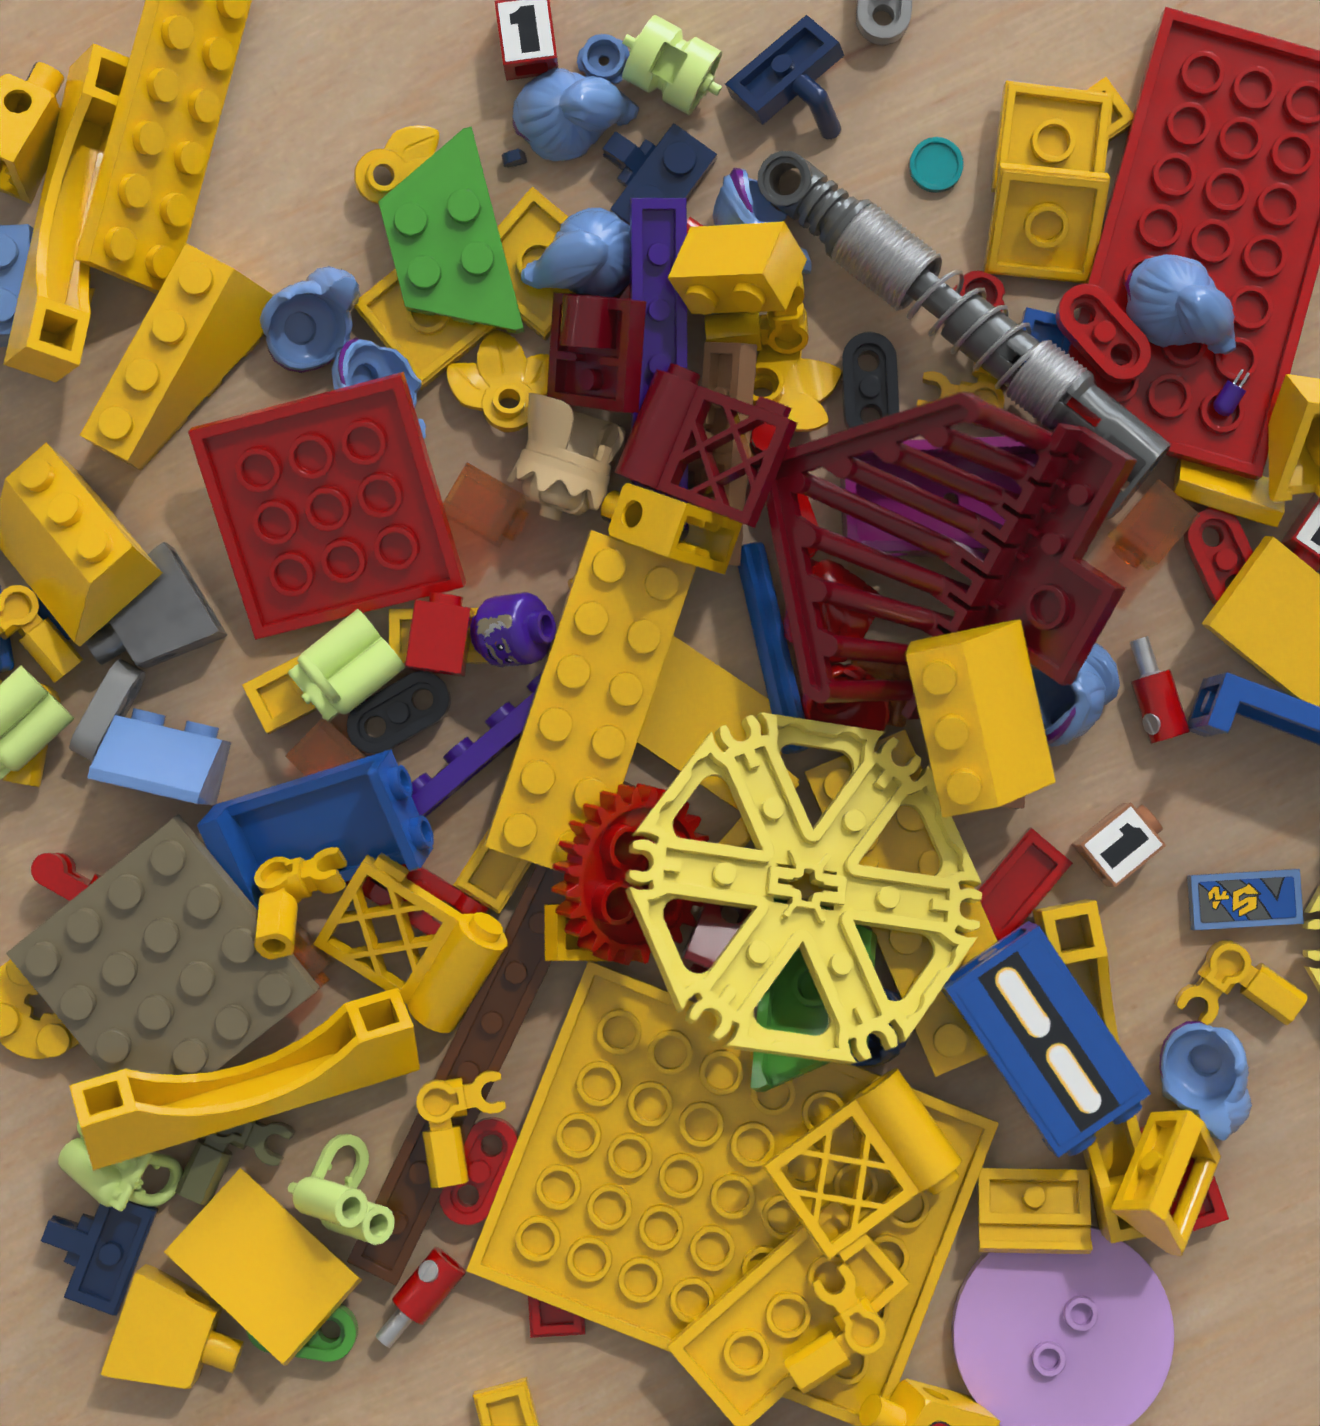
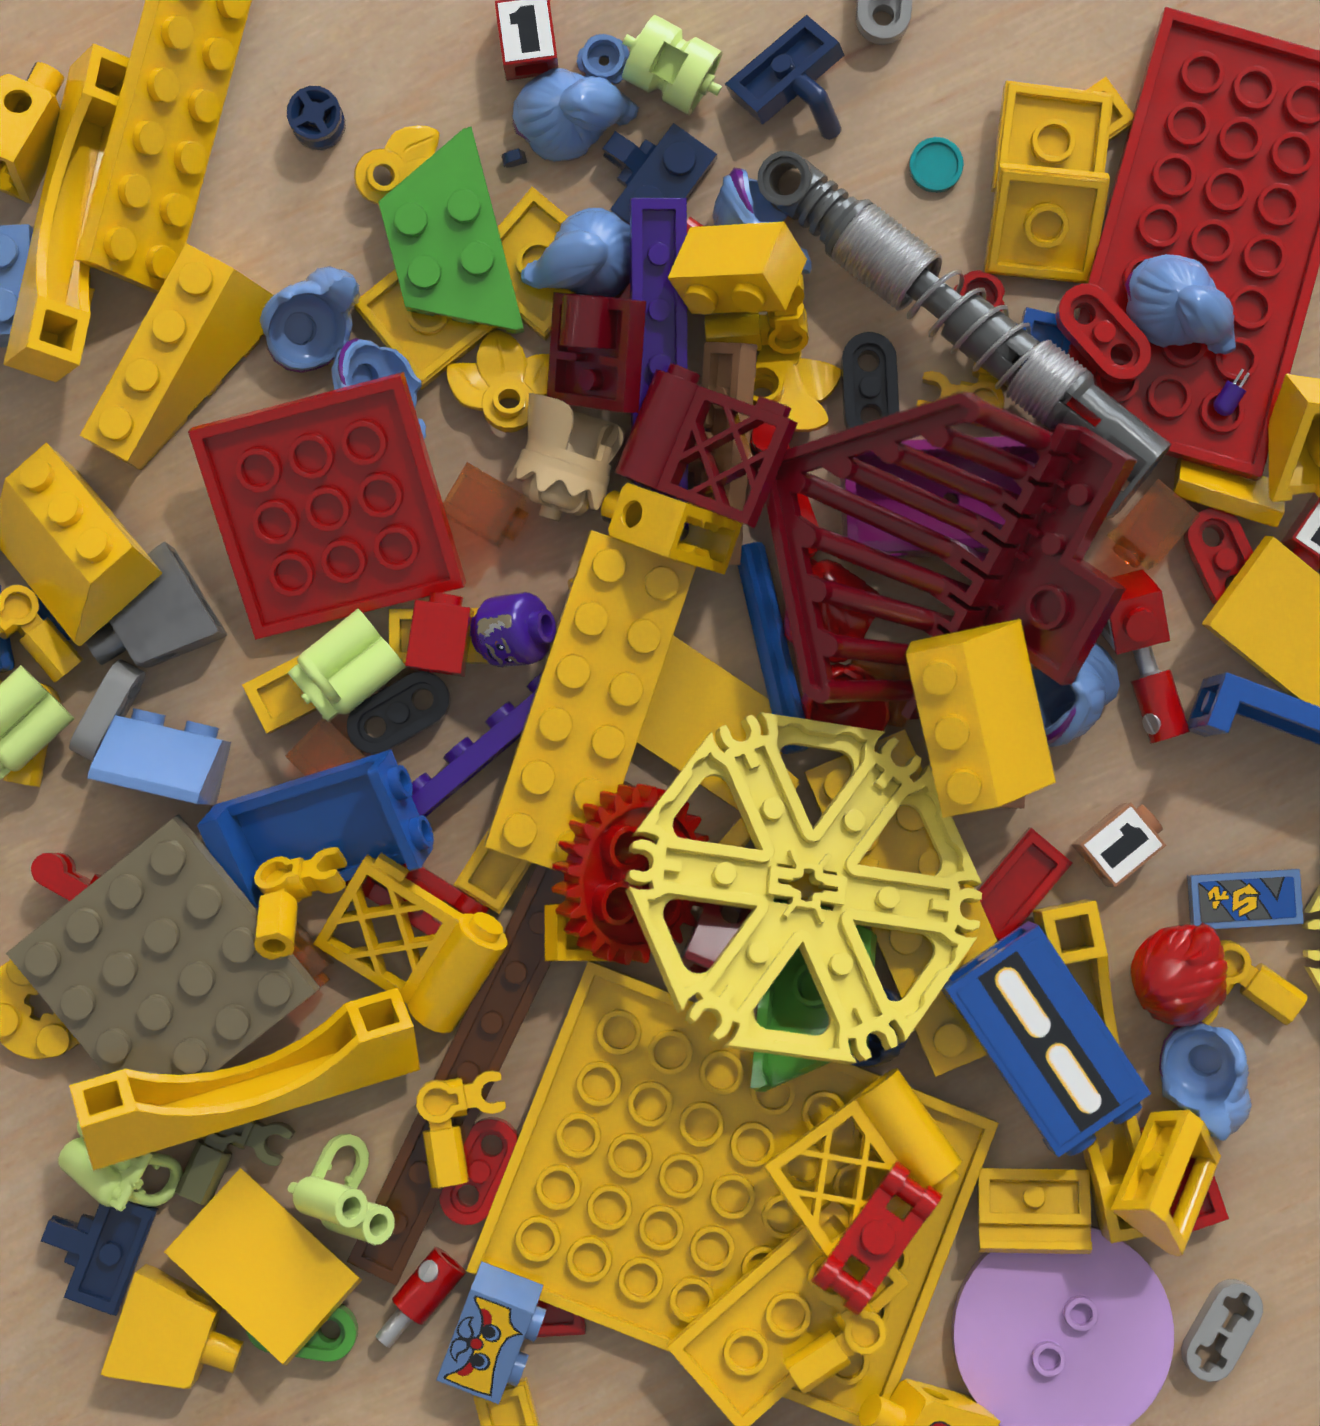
none -> dark blue wheel [287,86,346,150]
none -> medium blue brick [436,1261,546,1404]
none -> red plate [811,1161,943,1316]
none -> red brick [1101,569,1170,655]
none -> red hair [1131,923,1228,1027]
none -> light grey beam [1181,1279,1263,1382]

